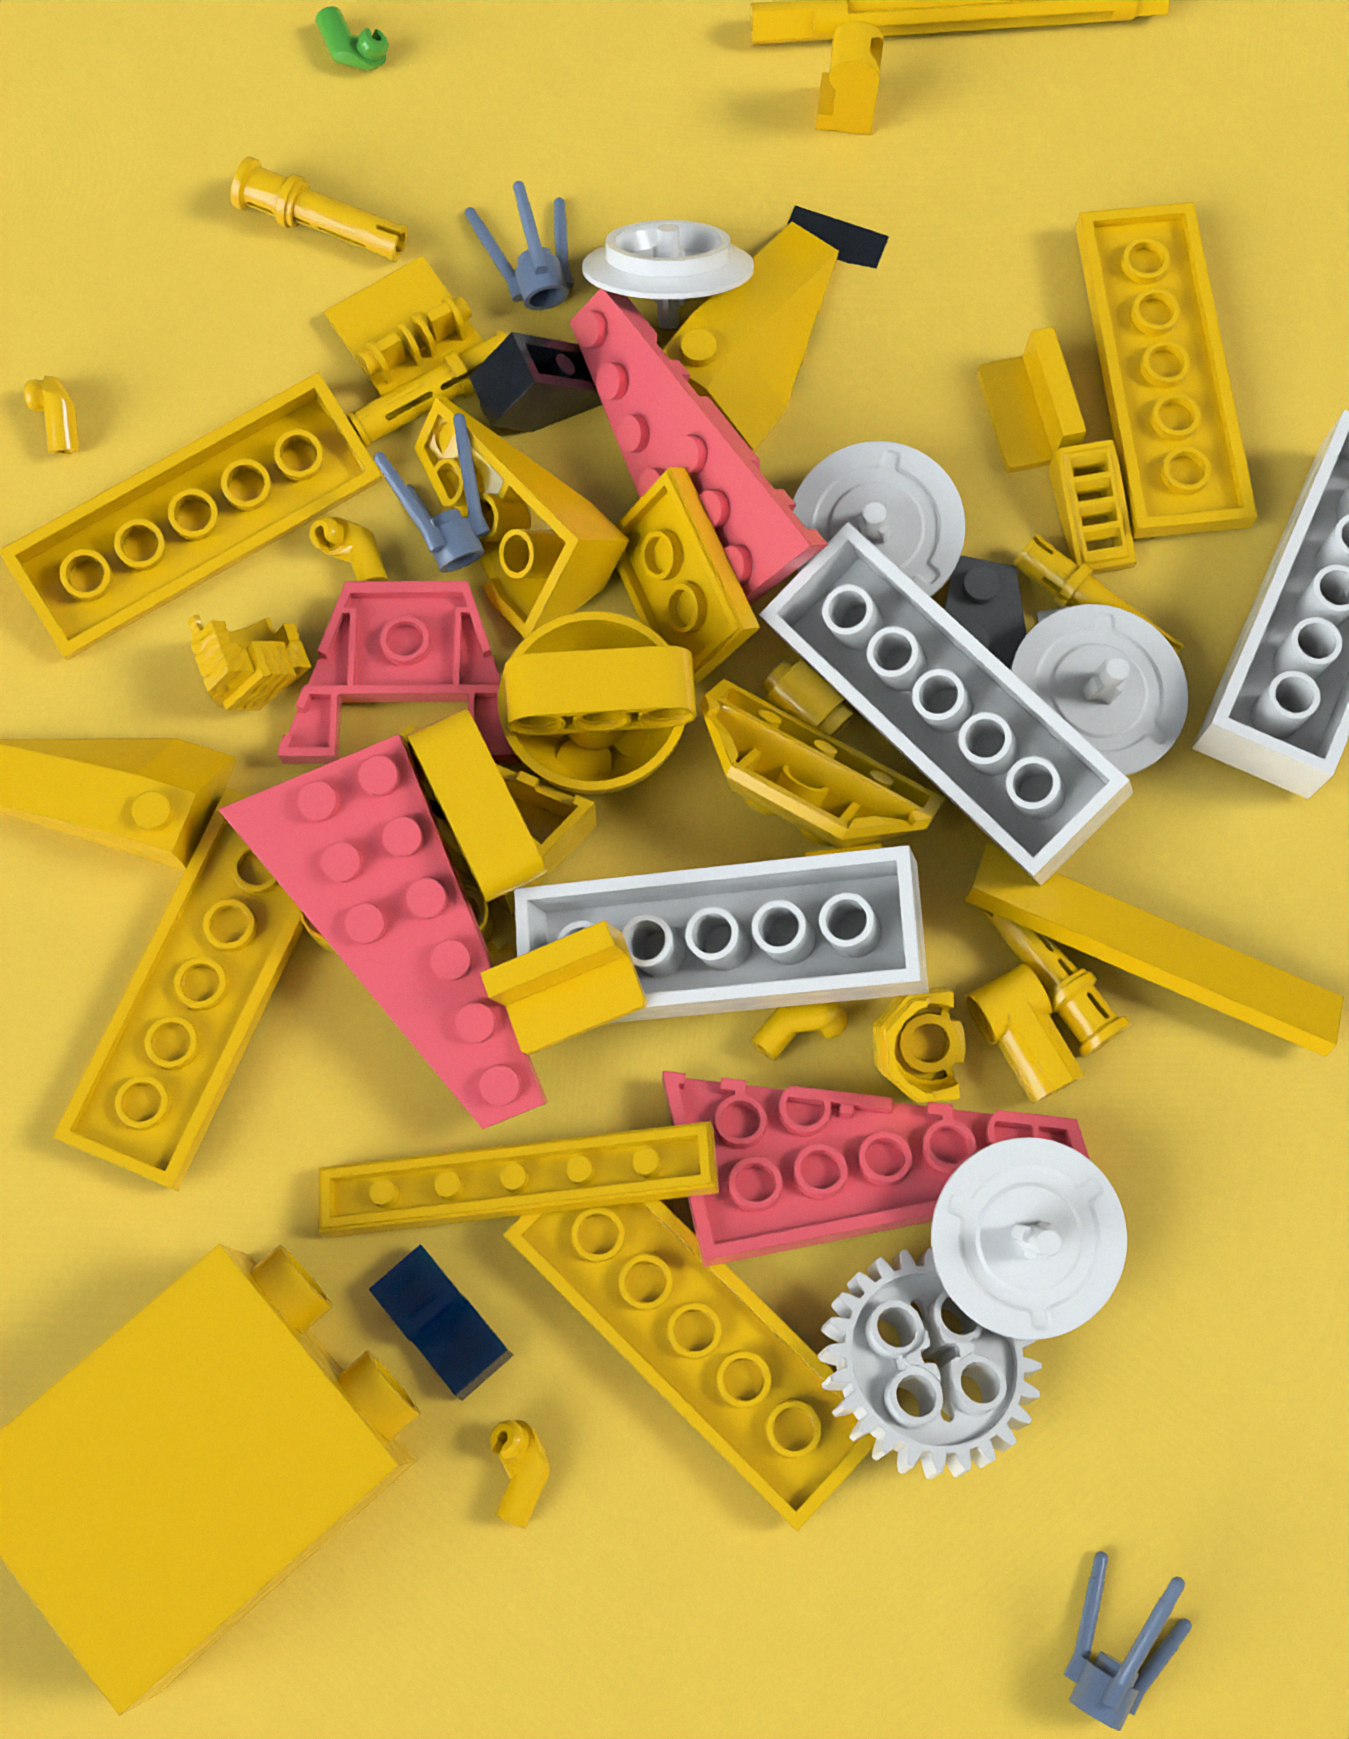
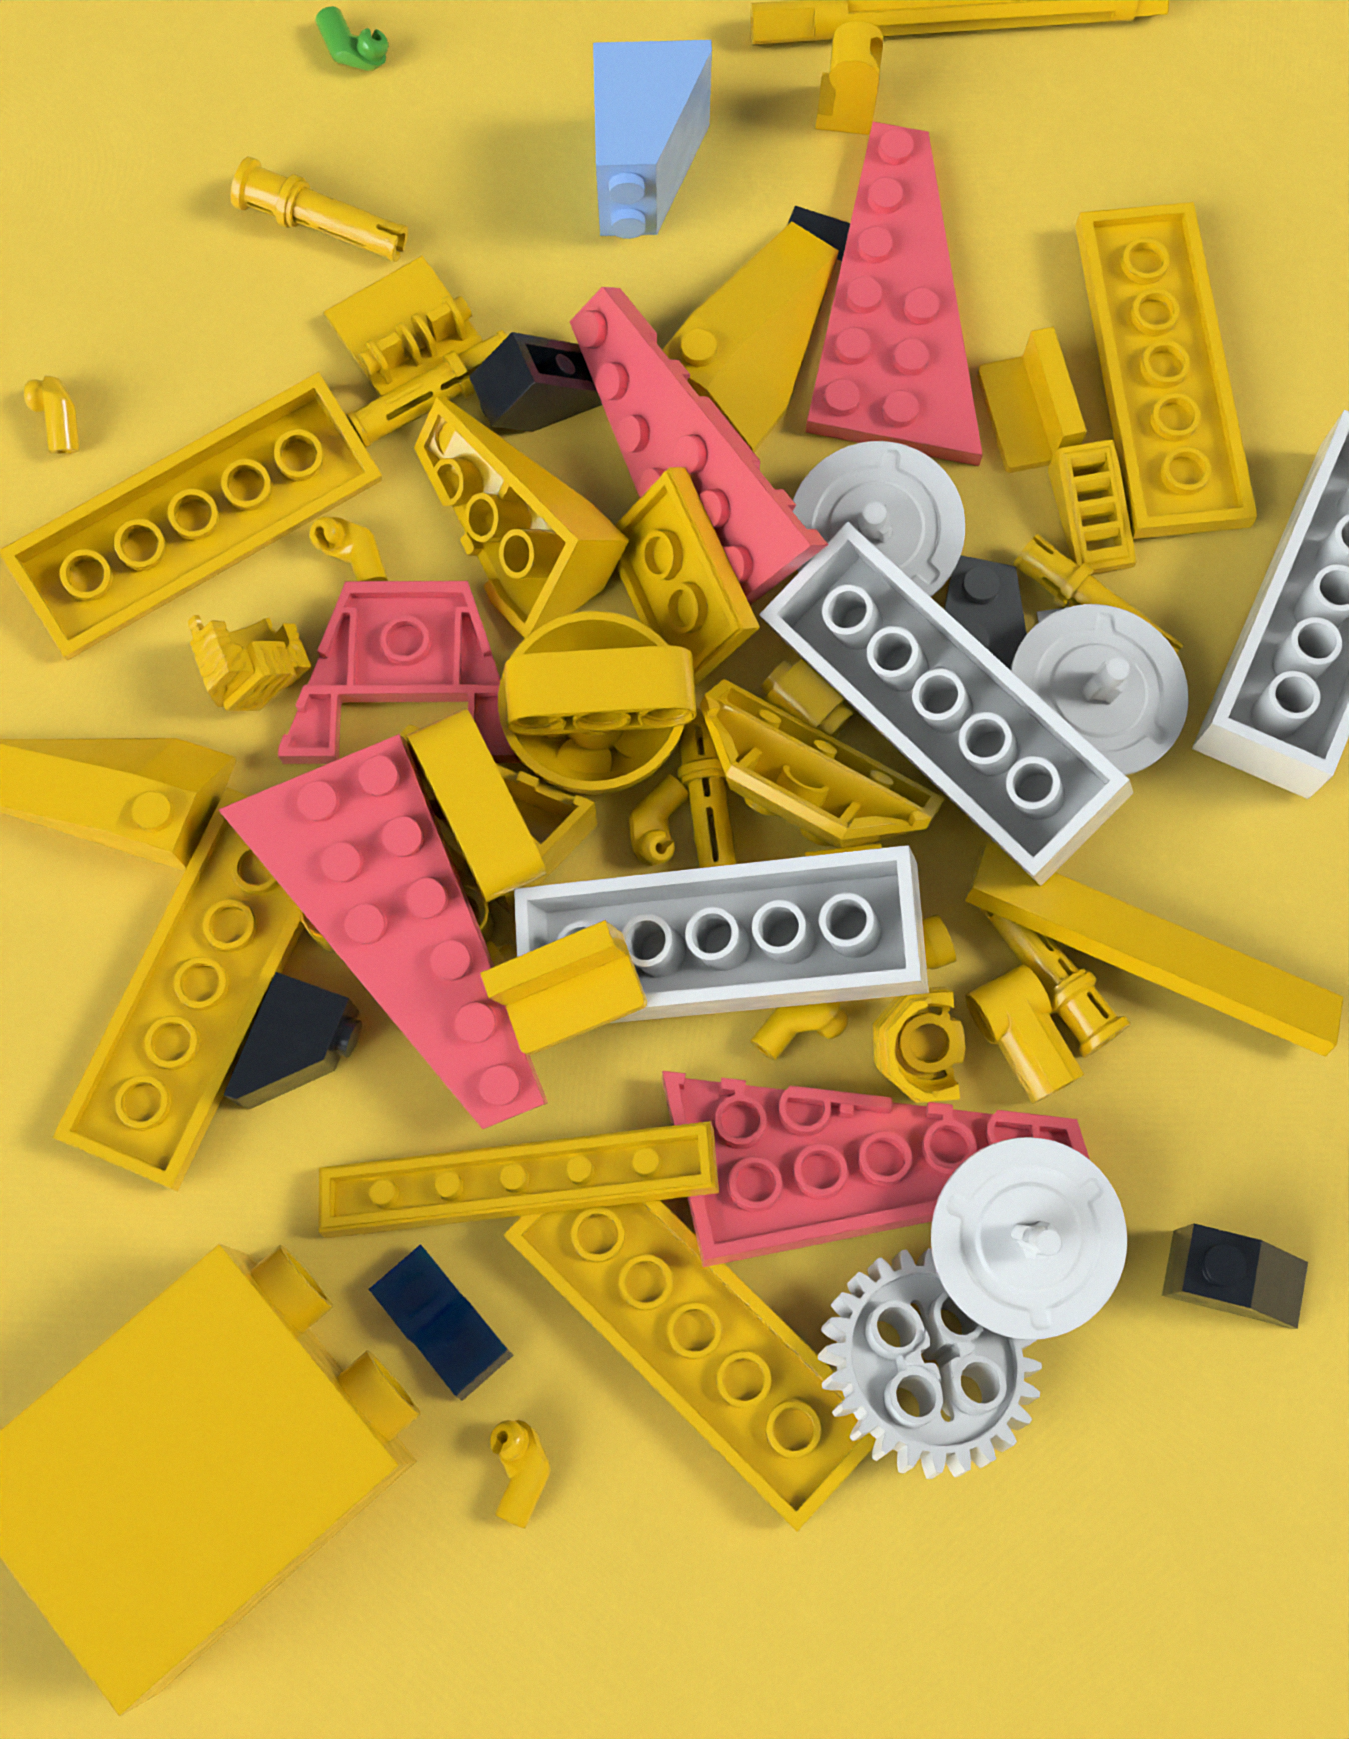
sand blue plant [374,413,491,573] -> none
sand blue plant [465,181,574,310] -> none
white piece [582,220,754,329] -> none
sand blue plant [1064,1551,1192,1731] -> none
none -> black slope [224,972,362,1109]
none -> light blue slope [593,40,712,239]
none -> yellow arm [629,774,689,866]
none -> yellow pin [677,708,737,868]
none -> coral wing [806,121,983,466]
none -> yellow hinge [922,914,957,970]
none -> slope [1162,1223,1308,1329]

